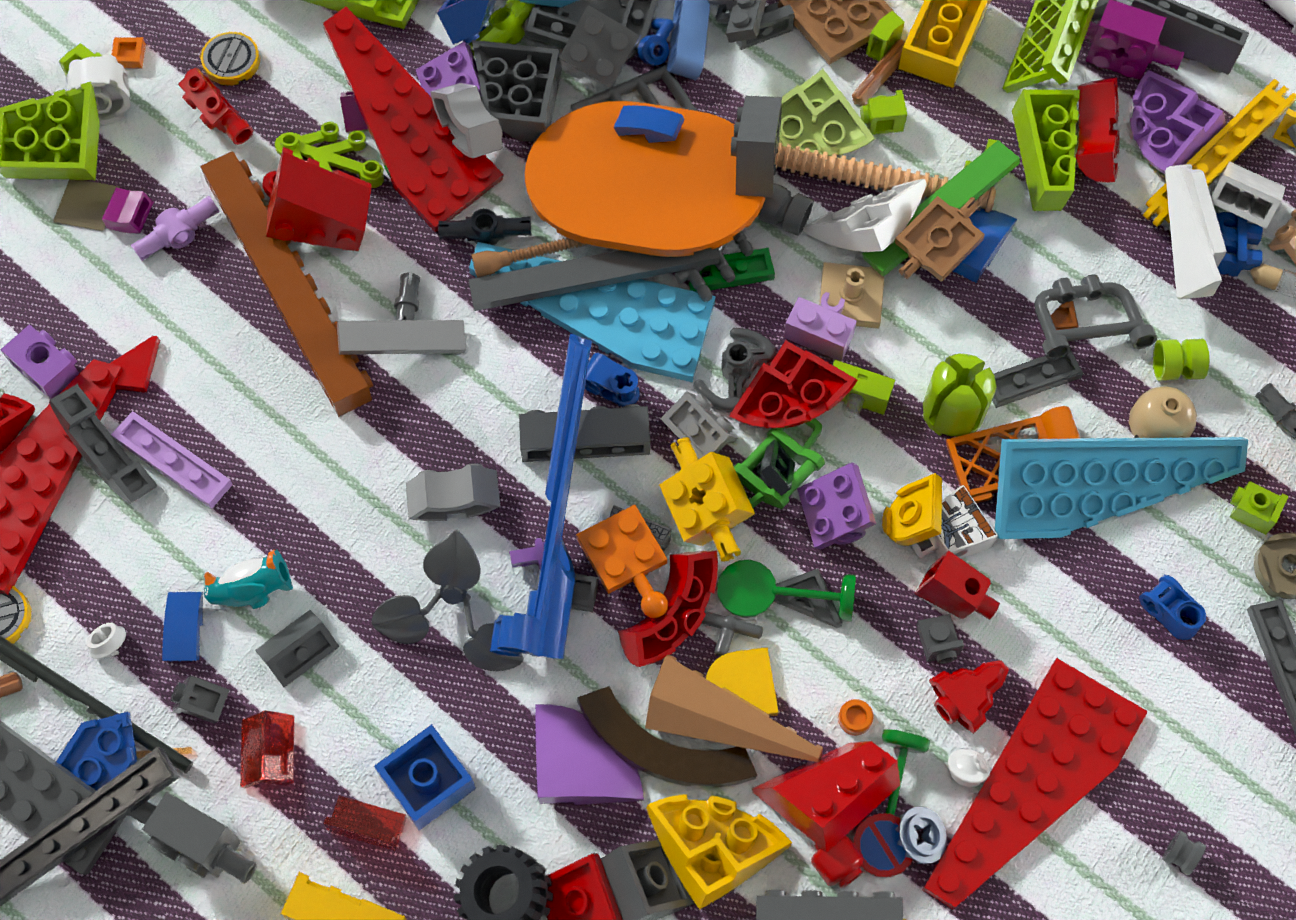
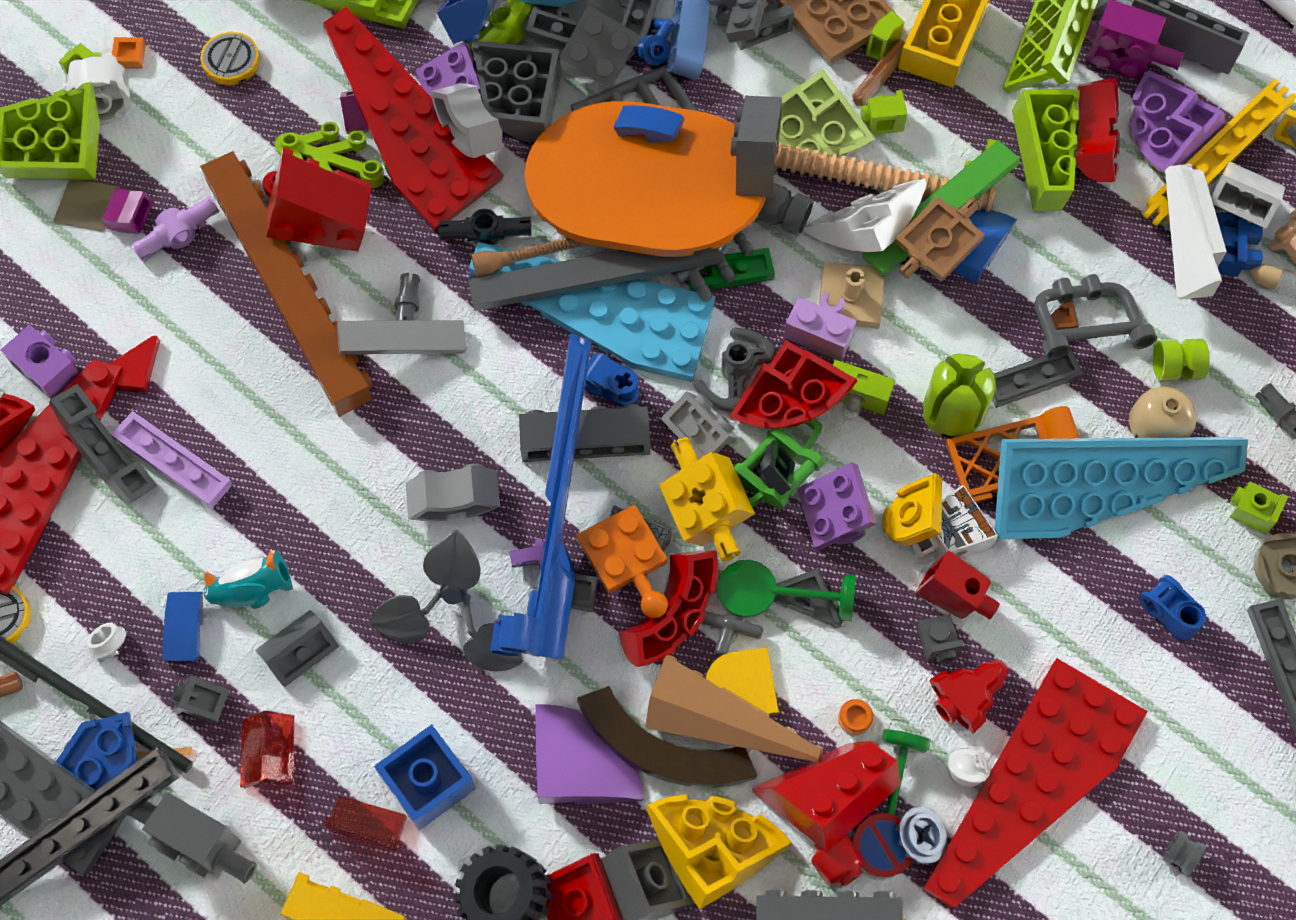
red brick [178,68,253,145] -> none

